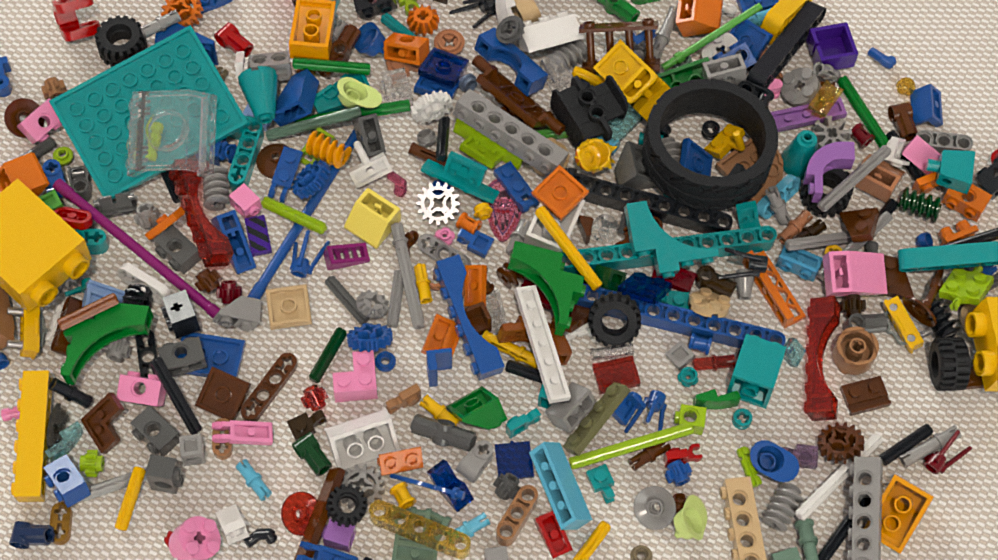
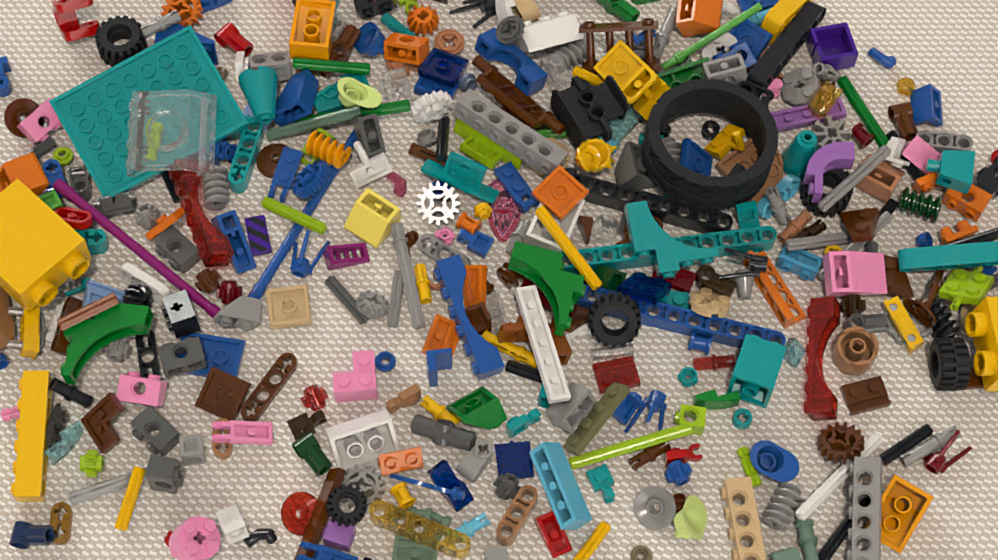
medium nougat gear [41,77,67,100] -> none
brick [43,454,91,508] -> none
black axle [150,357,202,435] -> none
bright pink brick [229,183,262,218] -> none
medium azure pin [235,459,272,501] -> none
dark green axle [309,327,347,383] -> none
blue gear [347,323,393,352] -> none
light grey plate [665,341,696,371] -> none
clear purple plate [782,444,818,470] -> none

